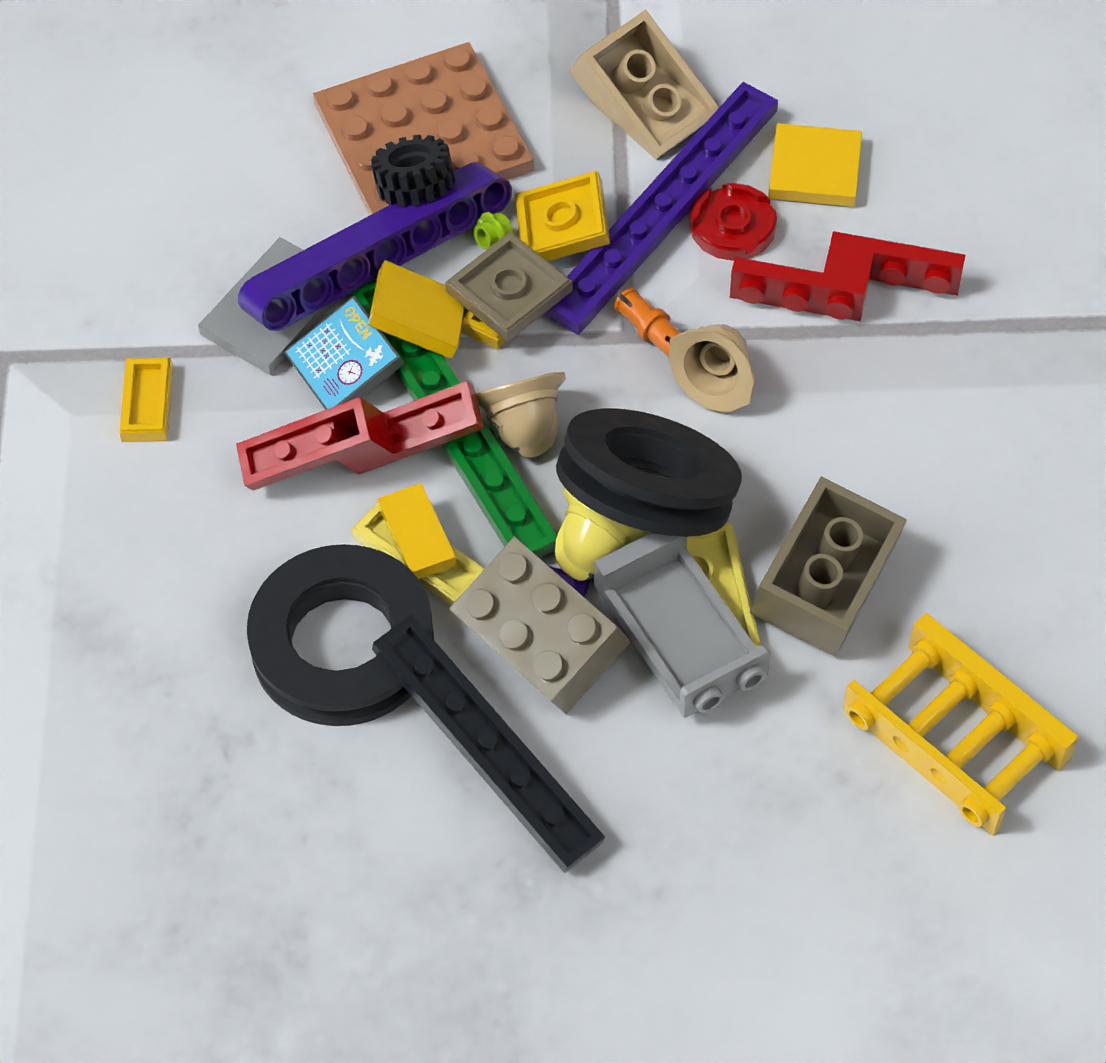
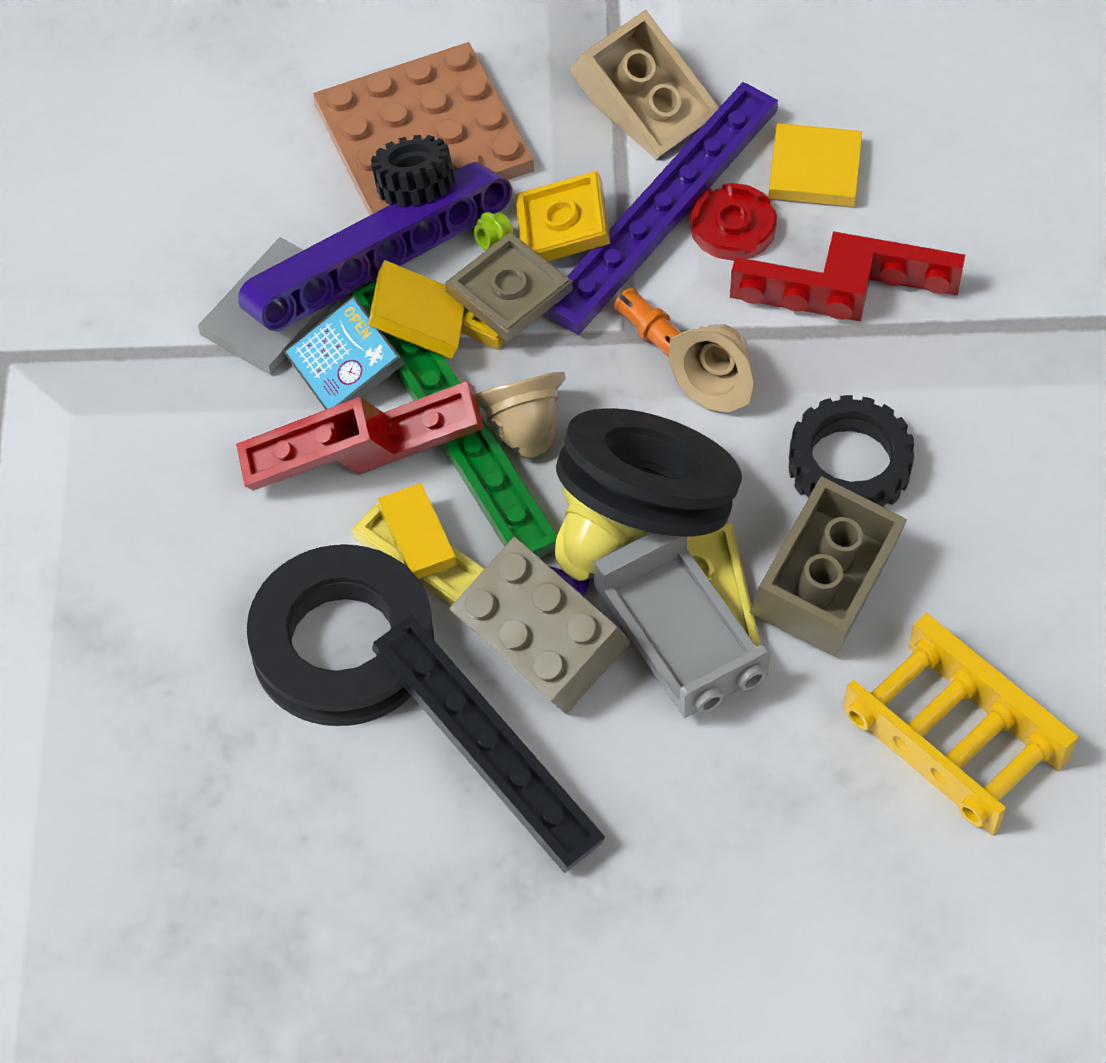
yellow tile [119,357,173,442] -> none
none -> black tyre [788,395,915,507]

